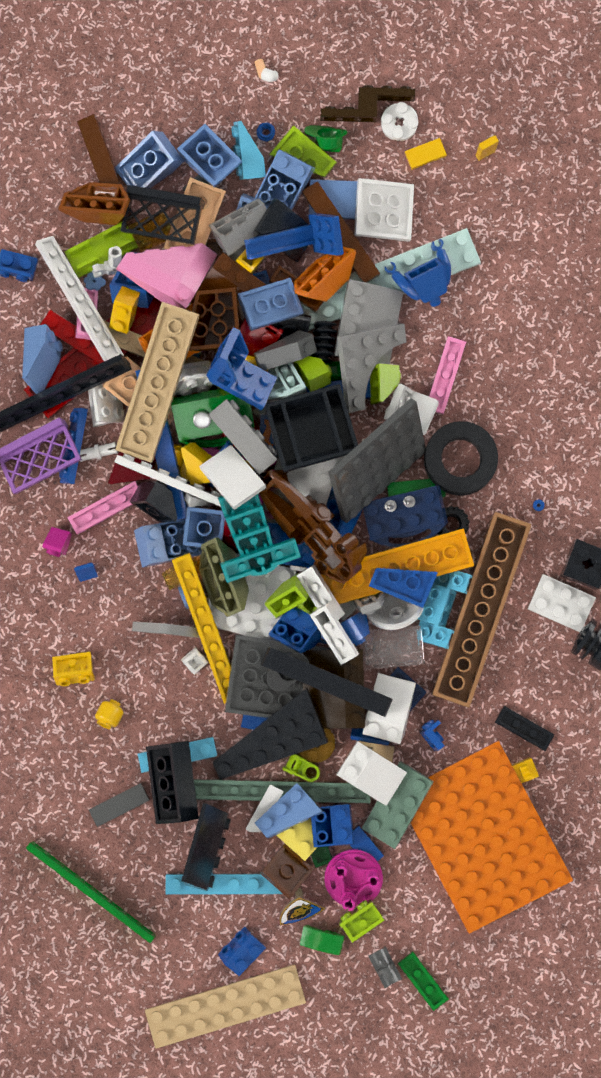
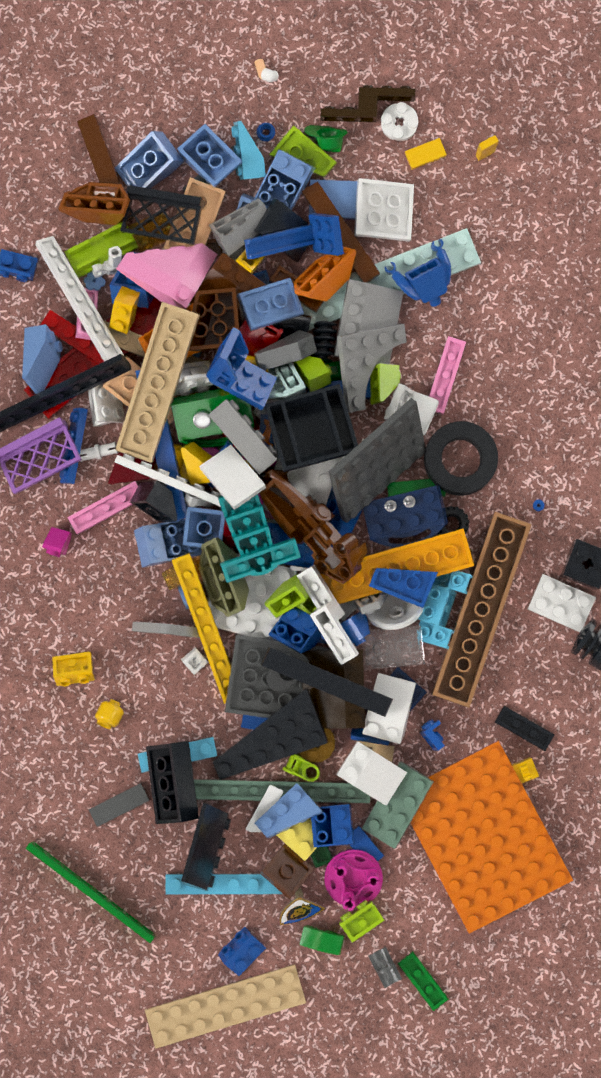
blue slope [74,562,98,582] -> none

